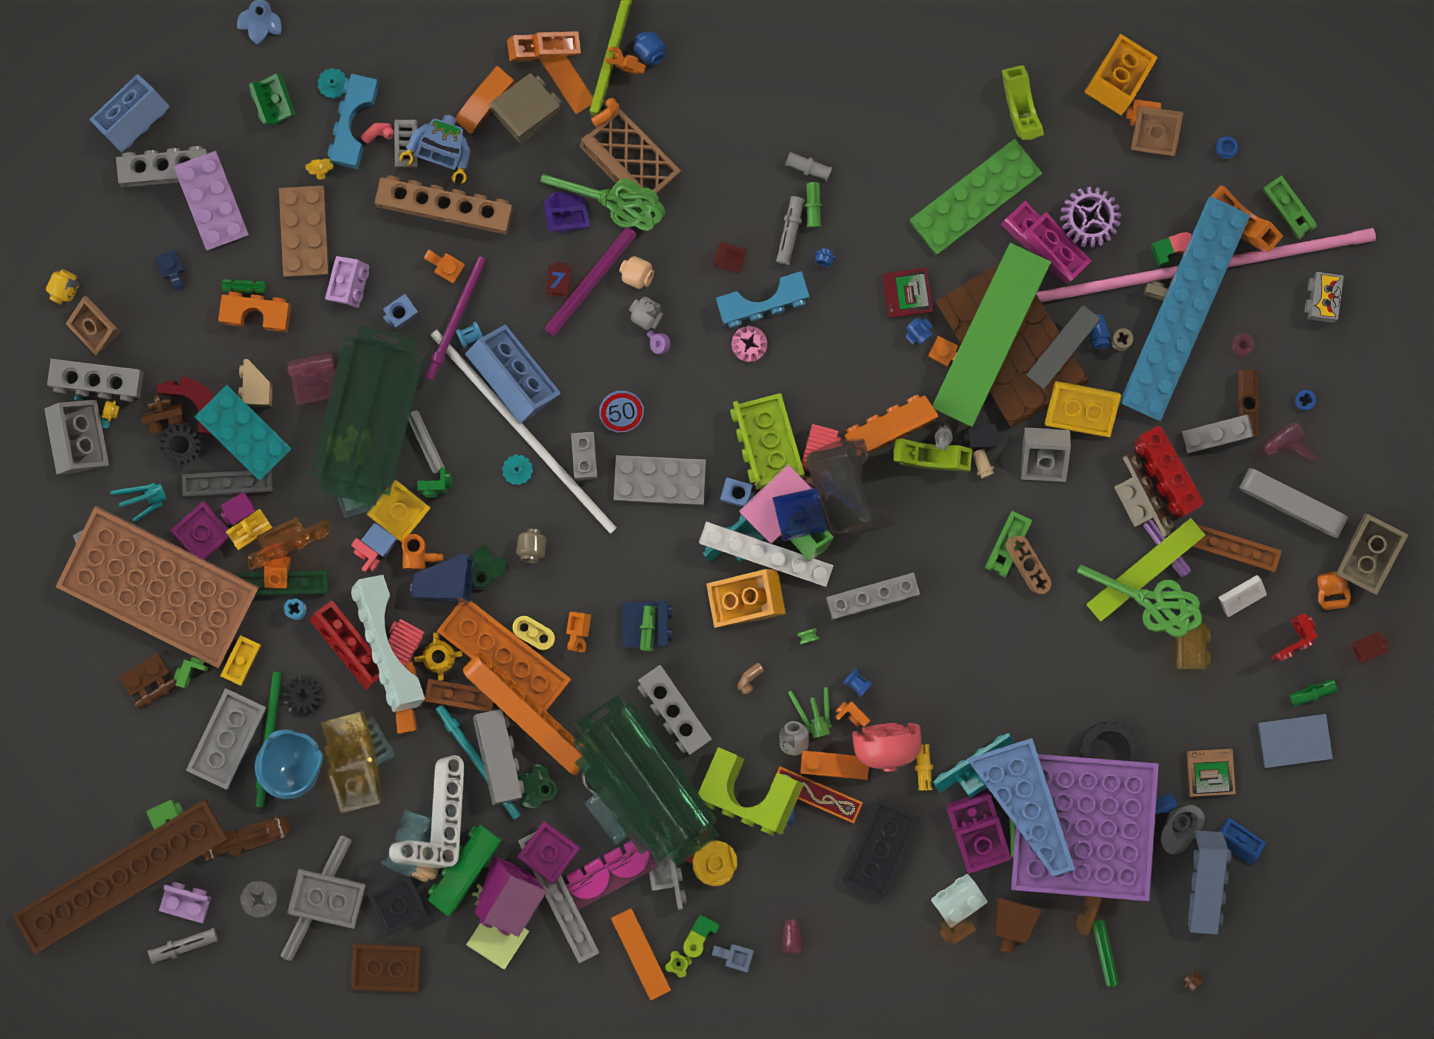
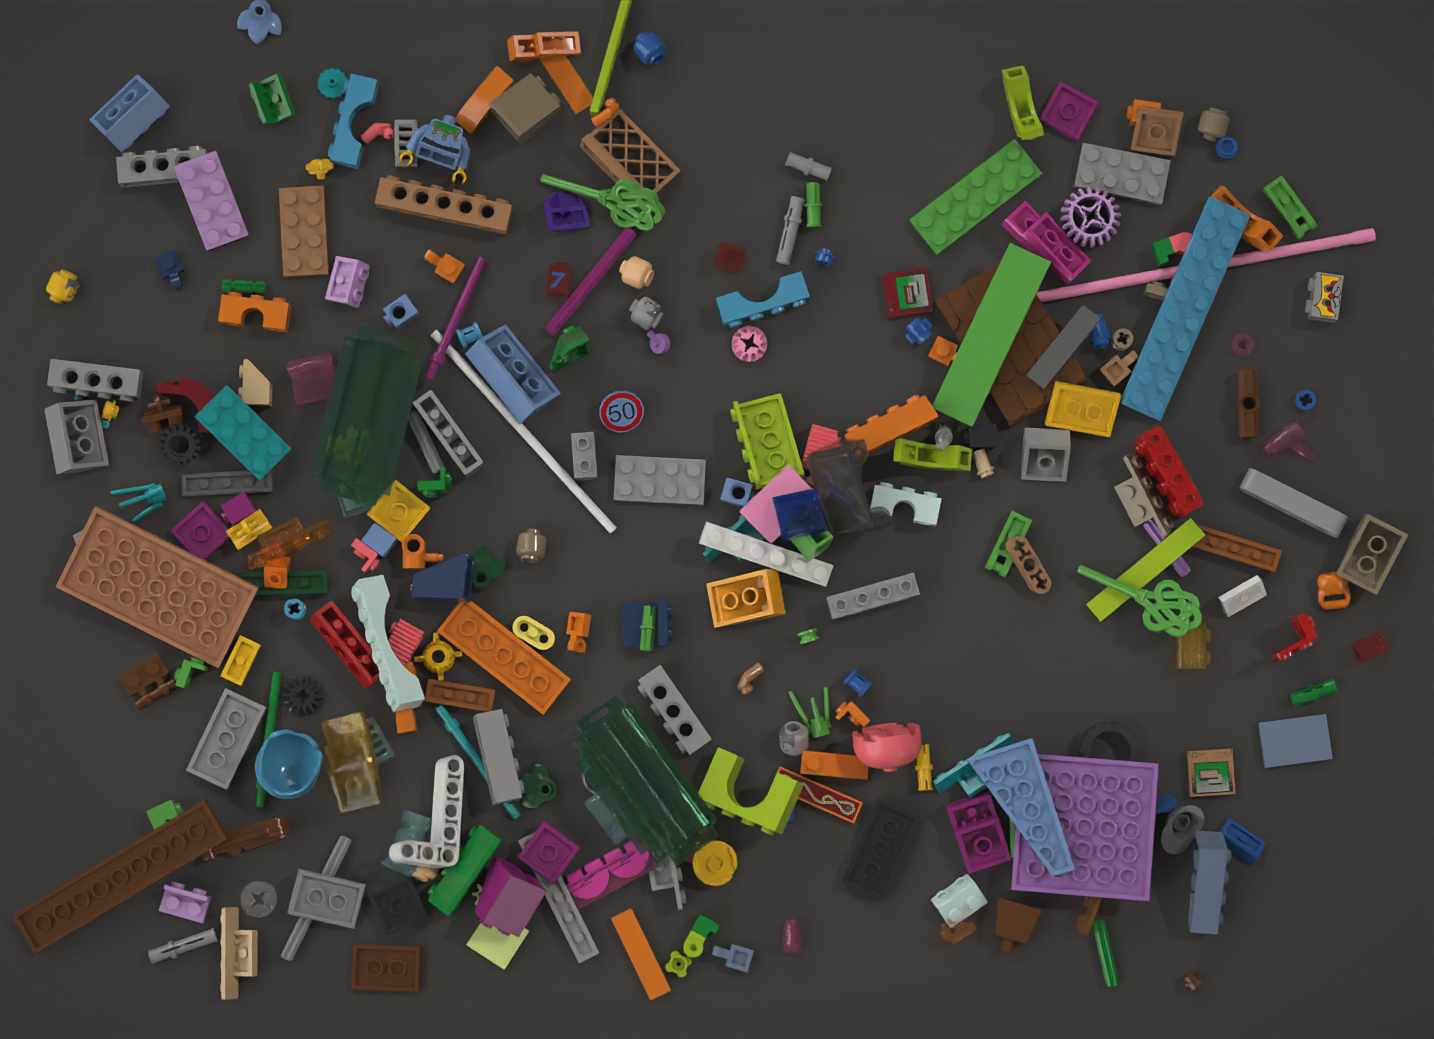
medium nougat slope [66,296,122,356] -> none
orange beam [463,653,593,775] -> none
teal piece [502,454,533,485] -> none
orange plate [605,47,646,74] -> none
light orange slope [1084,34,1158,116] -> none
light grey plate [1182,415,1254,453] -> none
none -> tan bracket [220,907,257,1000]
none -> light grey brick [413,390,485,478]
none -> green wedge [550,325,593,373]
none -> light aqua arch [869,482,941,527]
none -> magenta tile [1039,81,1099,142]
none -> light grey plate [1074,143,1171,205]
none -> medium nougat plate [1100,350,1139,387]
none -> dark tan head [1198,107,1230,142]

